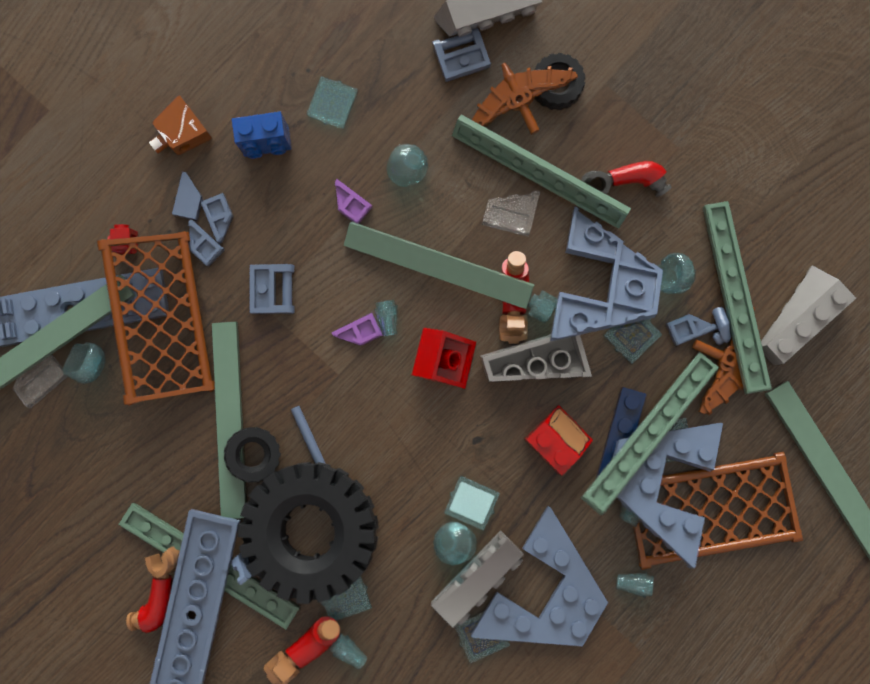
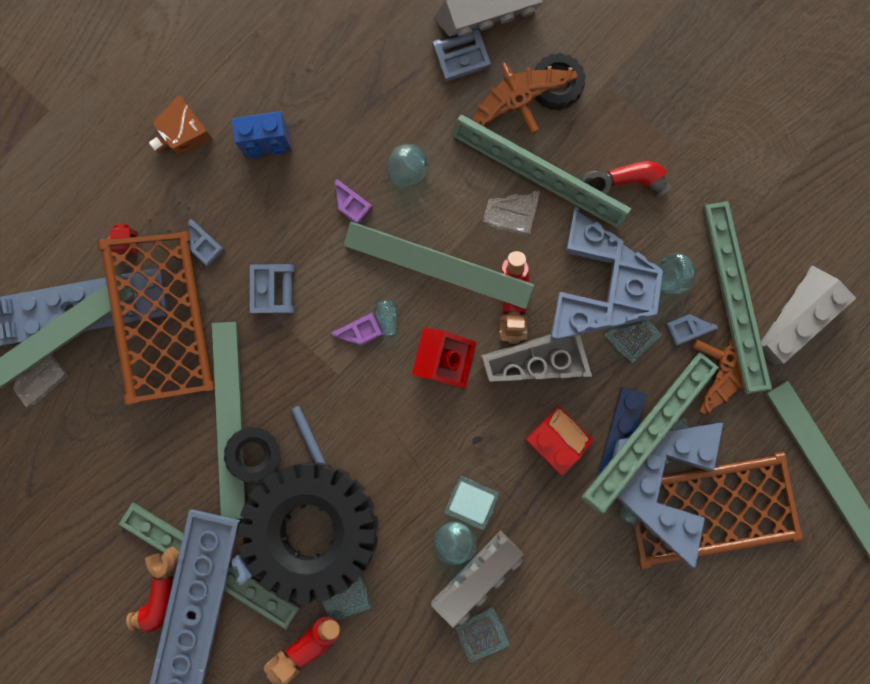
clear light blue hair [62,342,106,385] -> none
sand blue tile [172,172,203,221] -> none
sand blue tile [201,193,233,244] -> none
clear light blue piece [307,76,358,129] -> none
clear light blue cone [329,633,367,670] -> none
sand blue wing [470,506,608,646] -> none
clear light blue plate [528,290,557,324] -> none
clear light blue cone [616,573,654,598] -> none
sand blue arm [712,307,731,345] -> none

